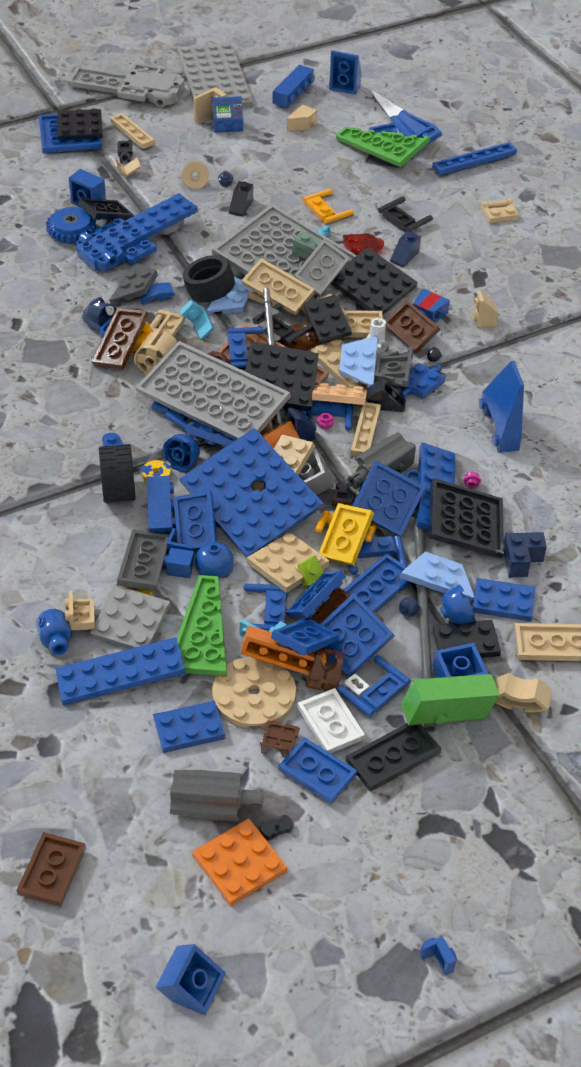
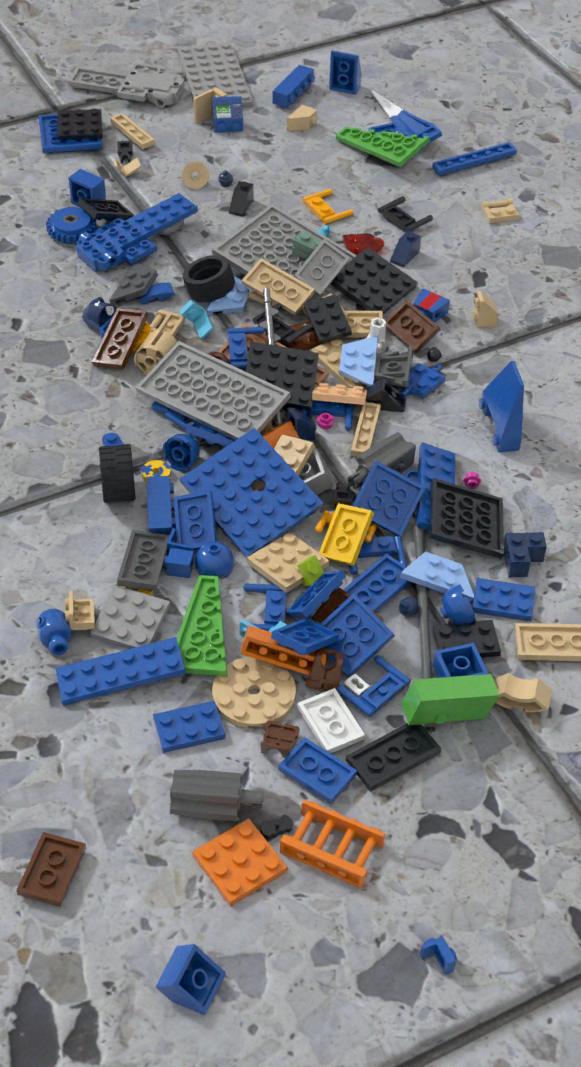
none -> orange fence [280,800,385,889]

